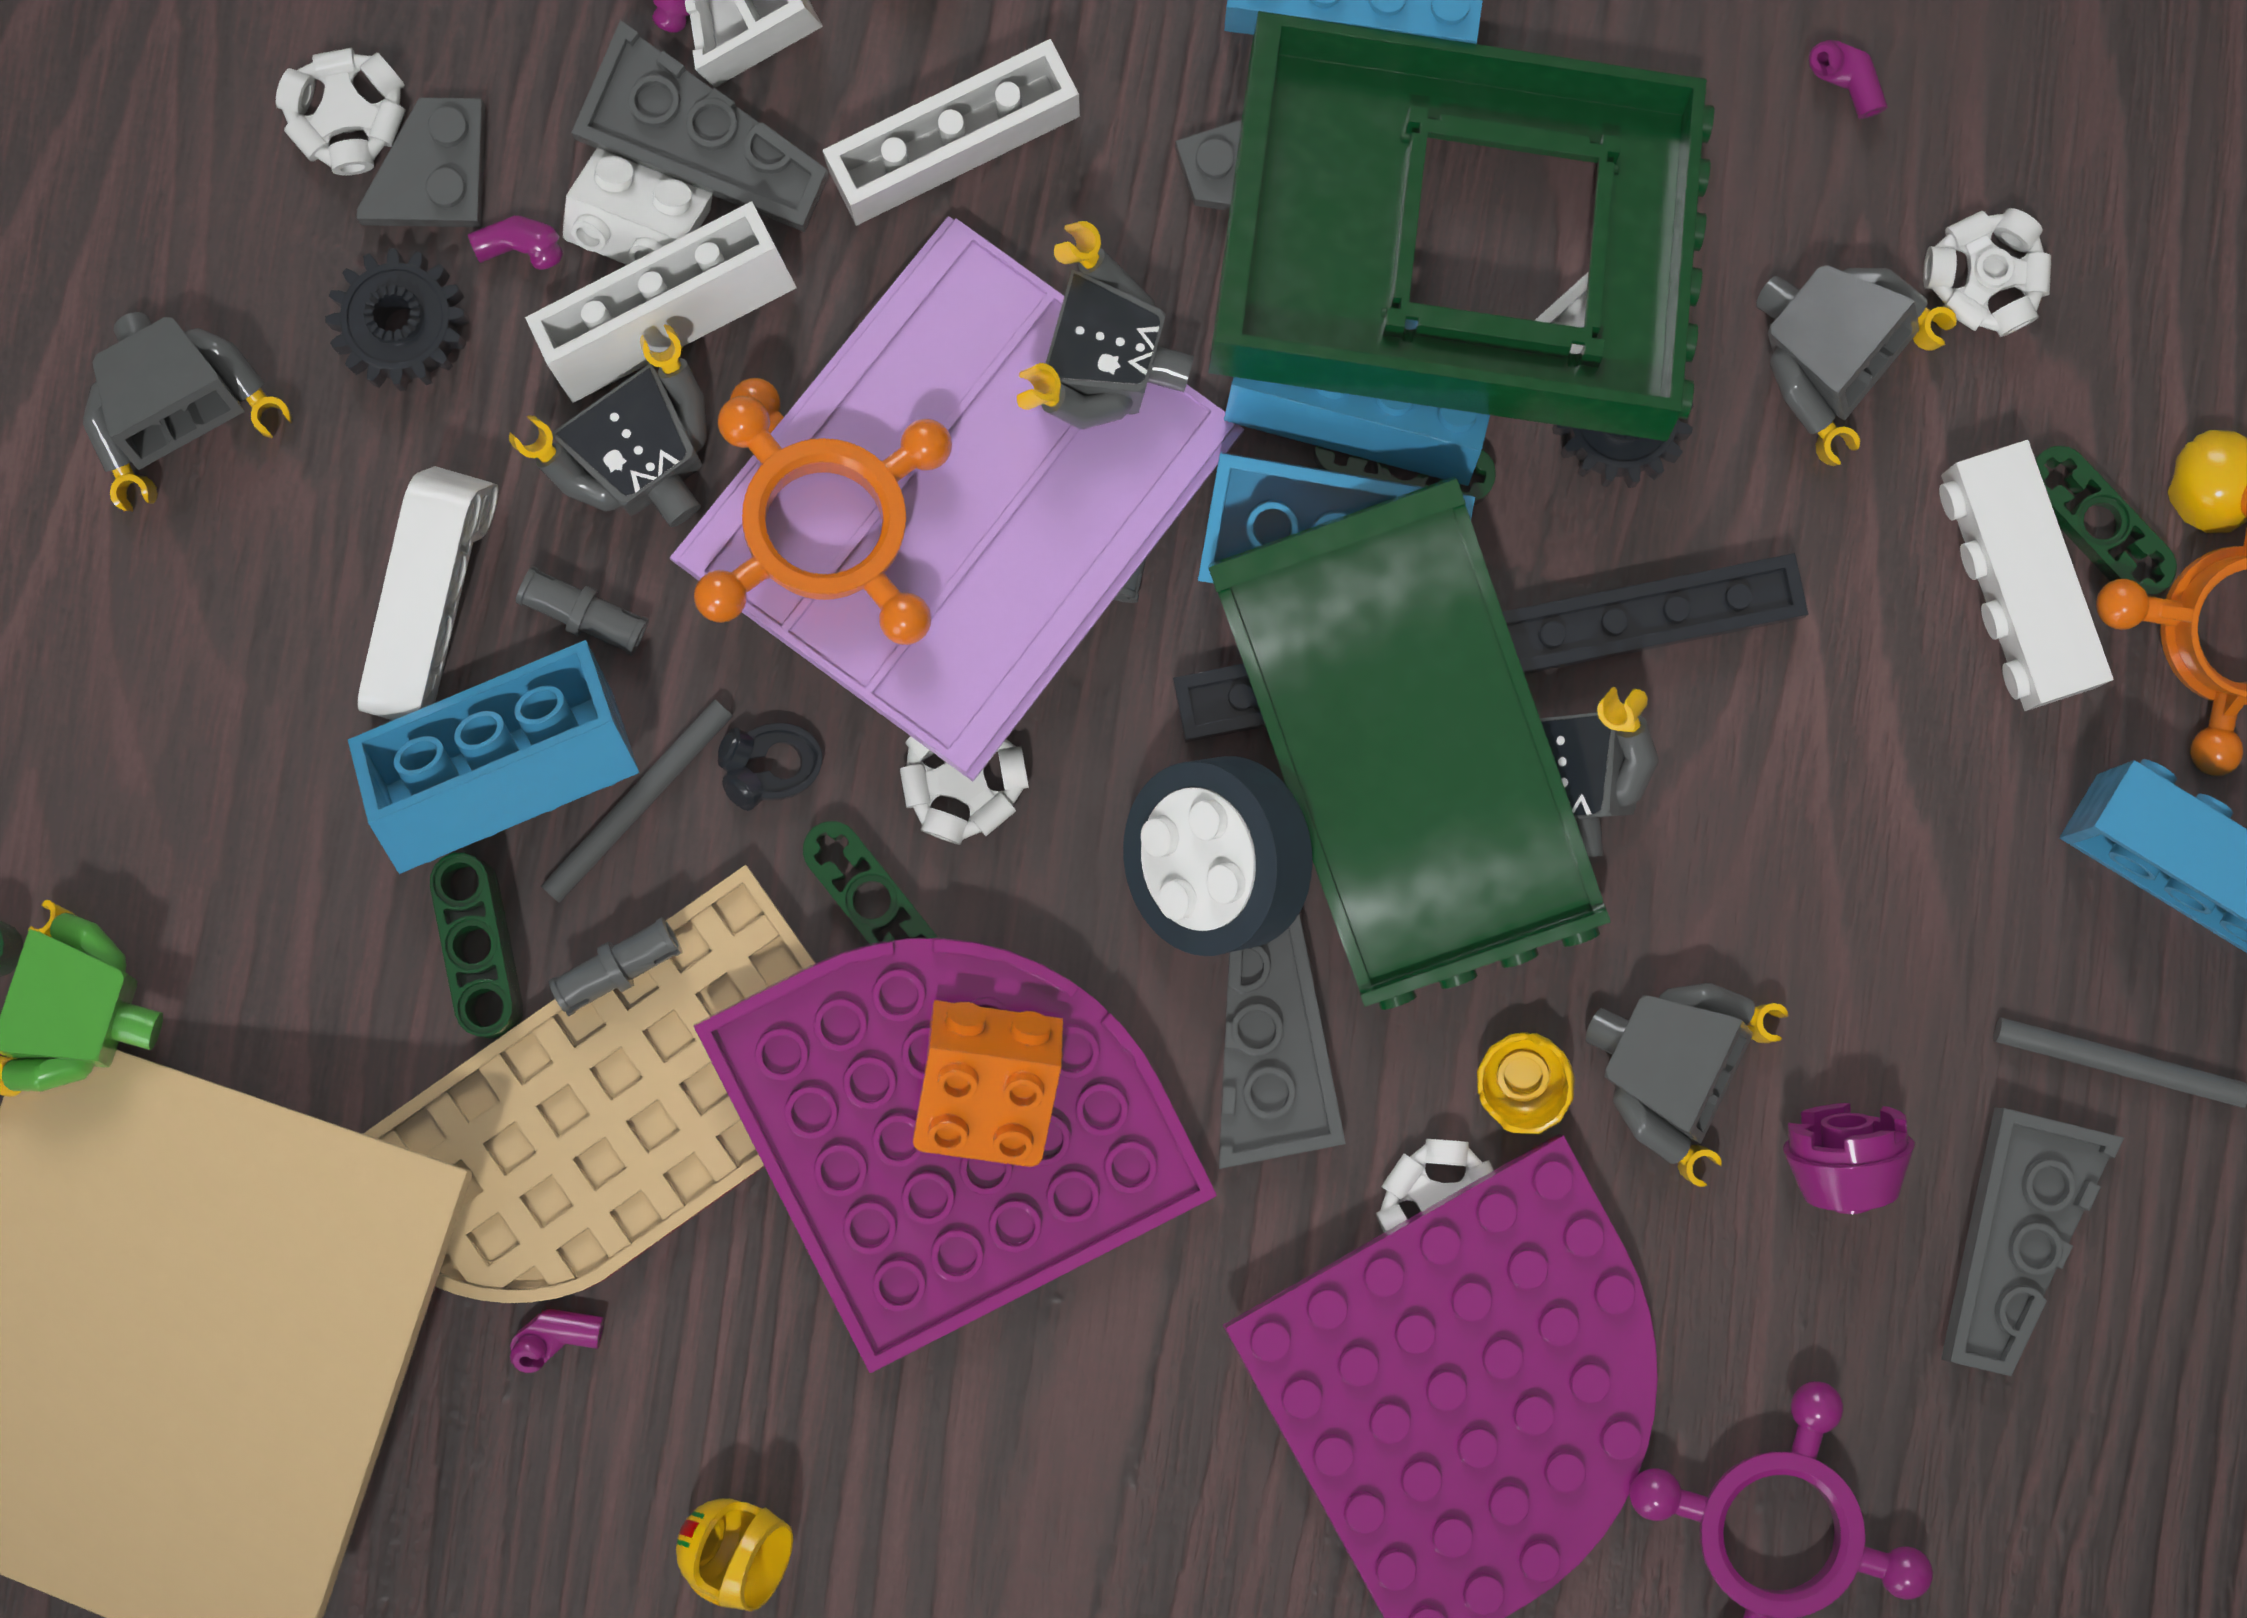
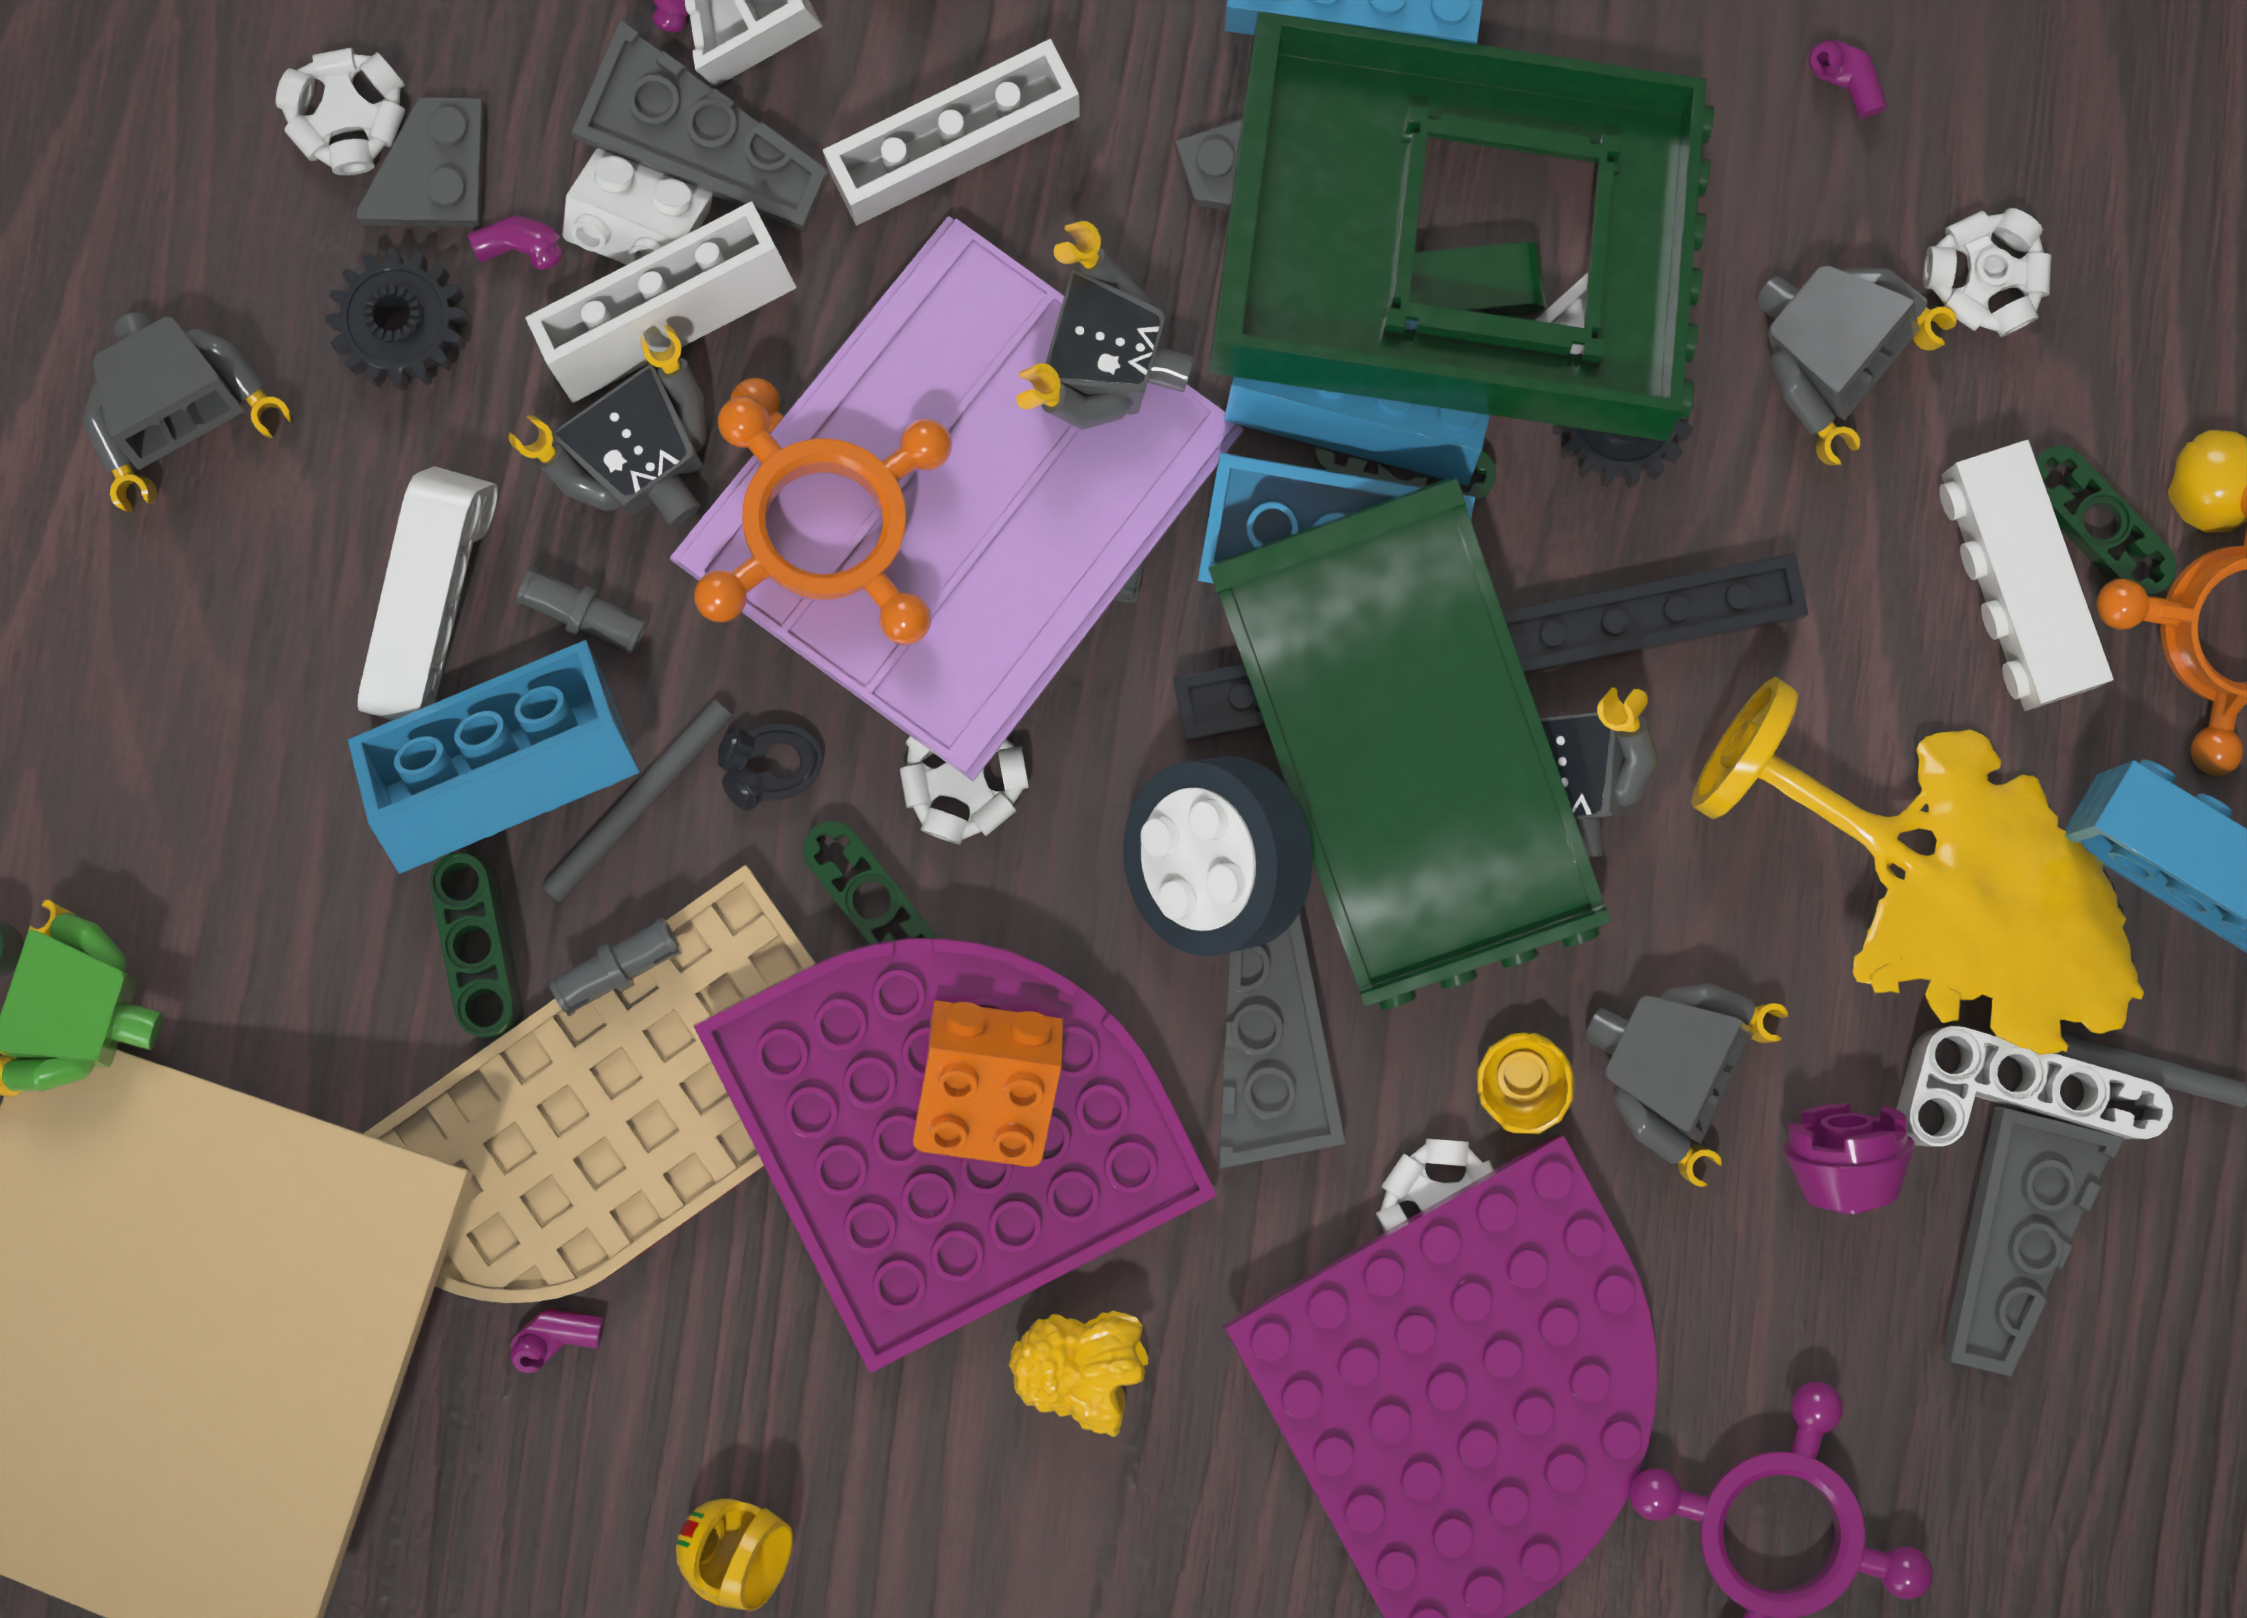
none -> yellow hair [1009,1310,1148,1437]
none -> dark green beam [1398,242,1547,318]
none -> yellow plant [1691,676,2144,1055]
none -> white beam [1897,1026,2173,1147]

